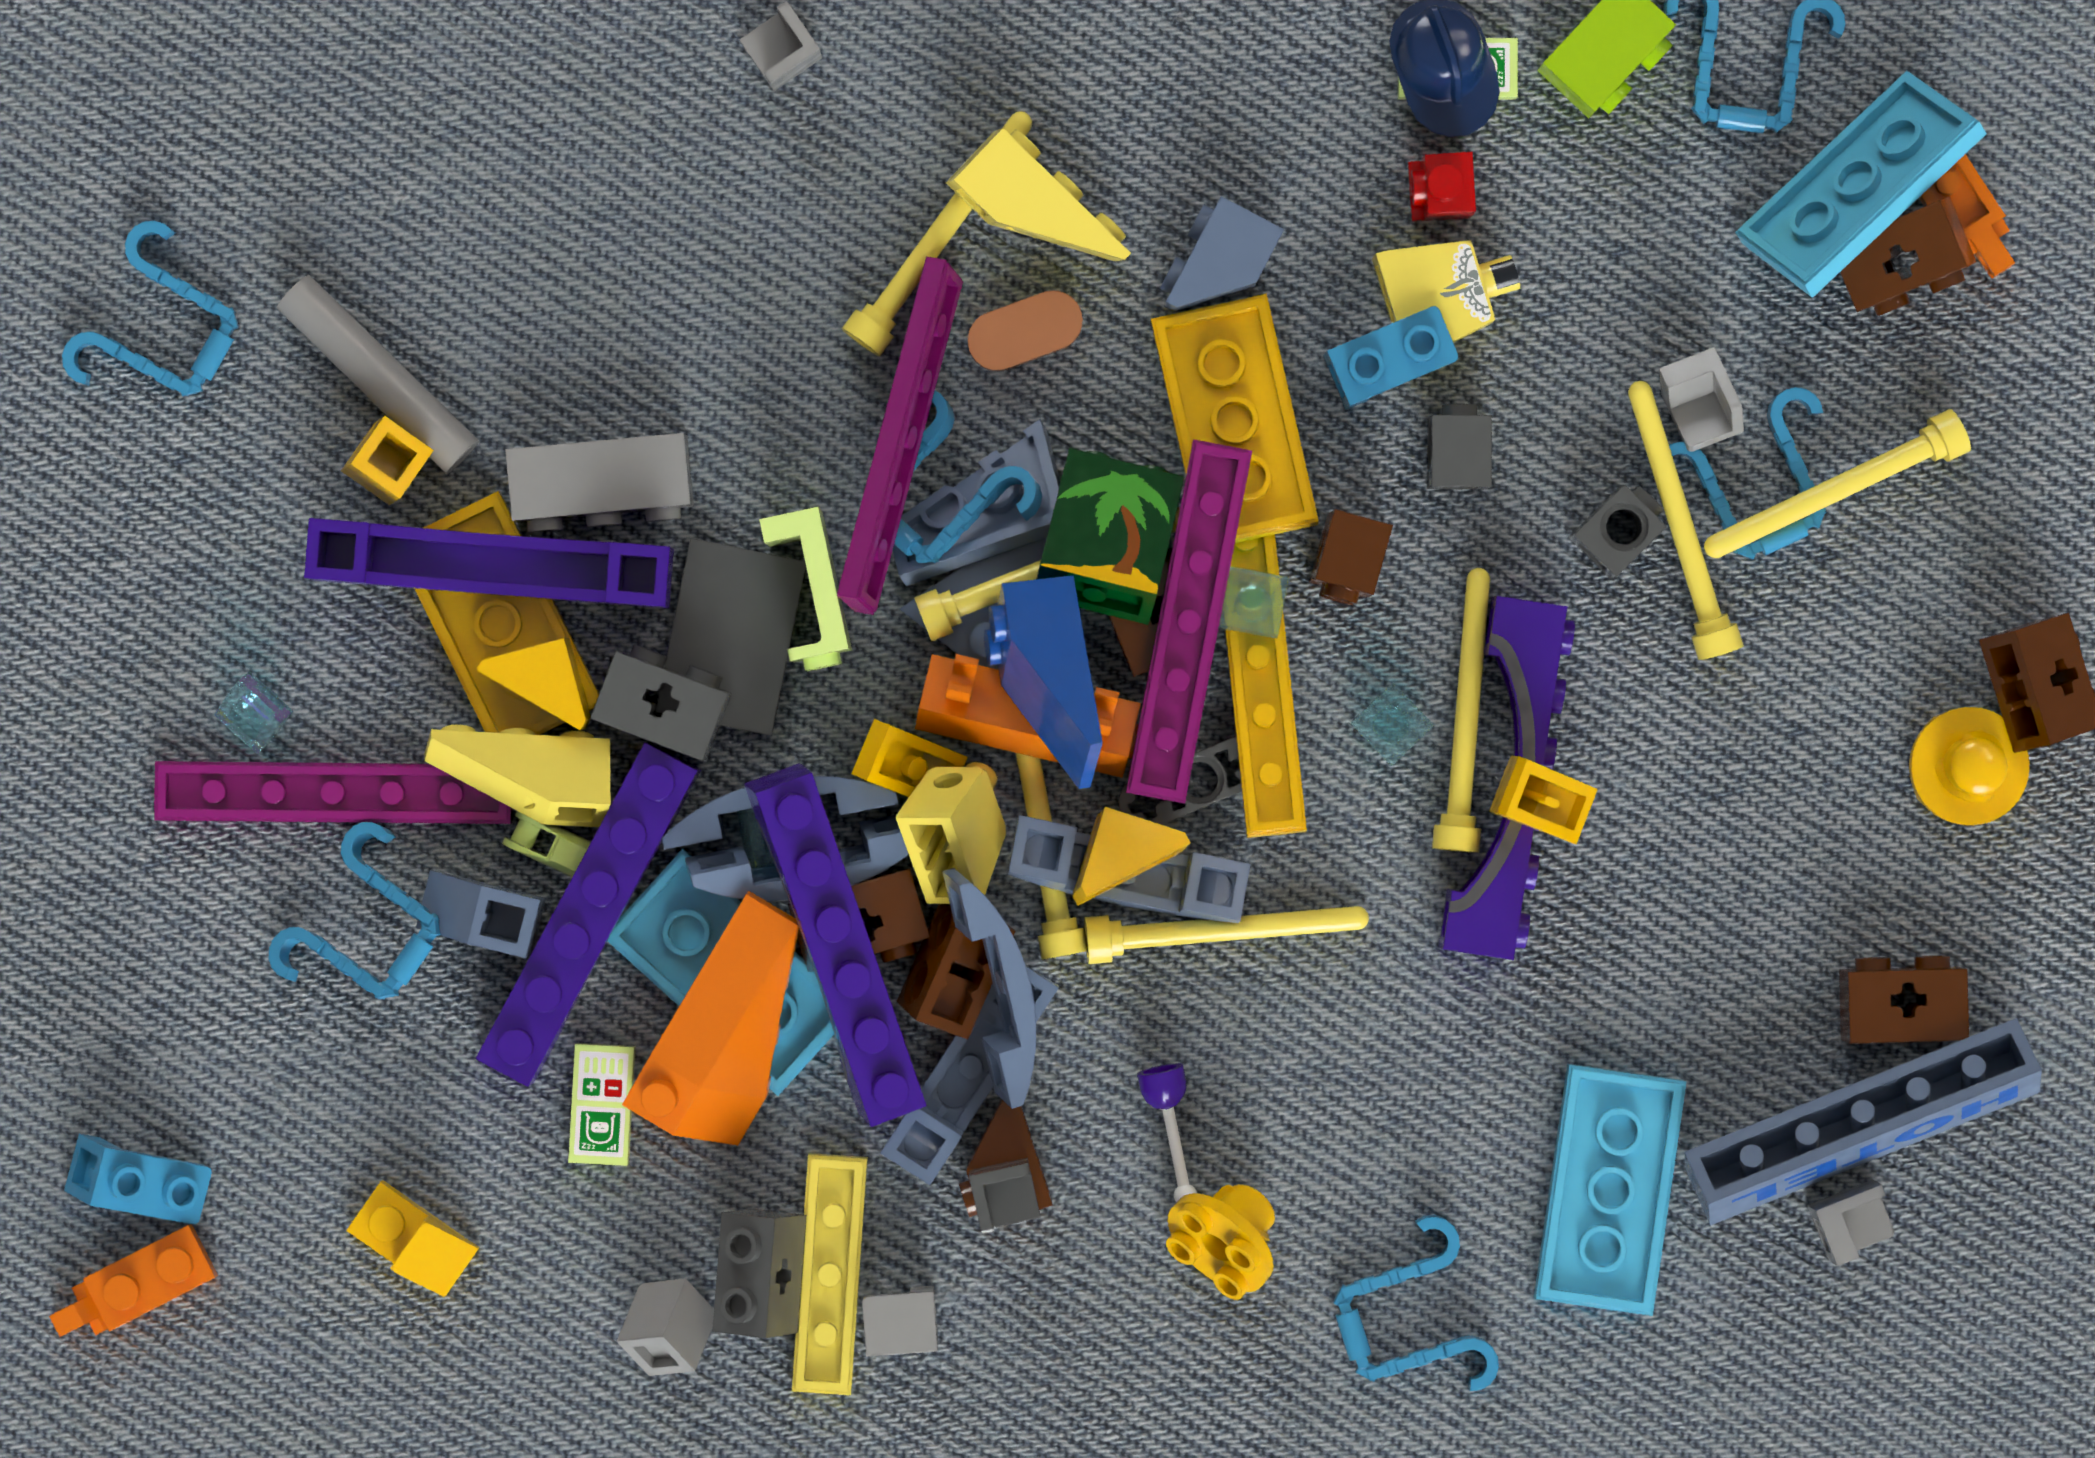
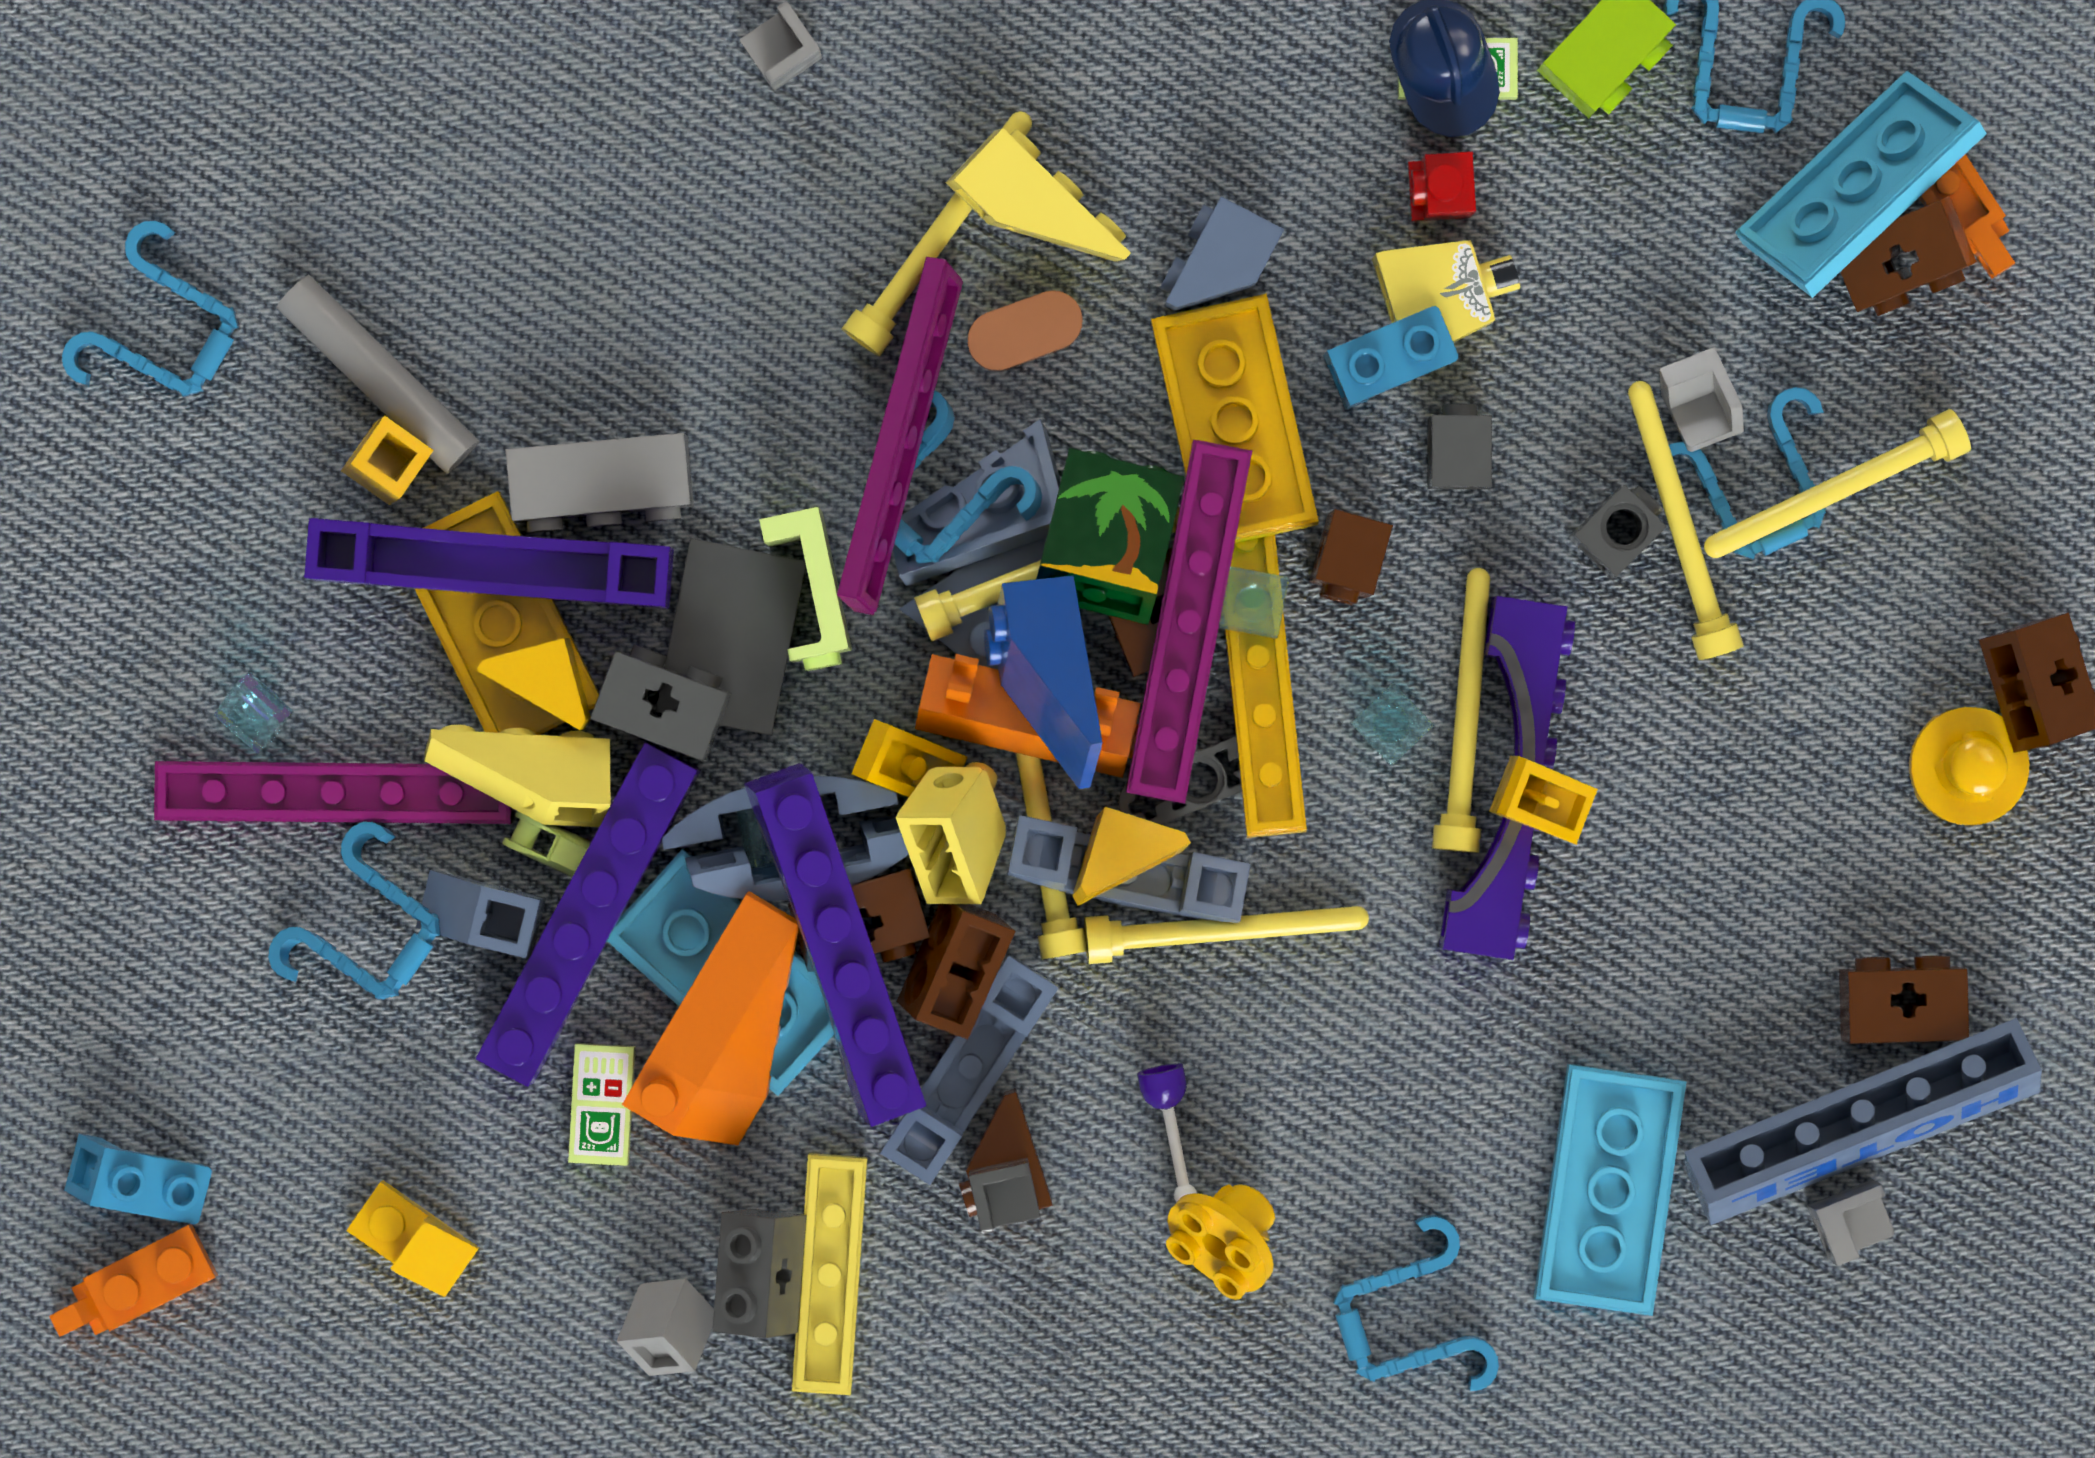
light grey panel [862,1286,938,1357] -> none
sand blue slope [942,868,1036,1109] -> none

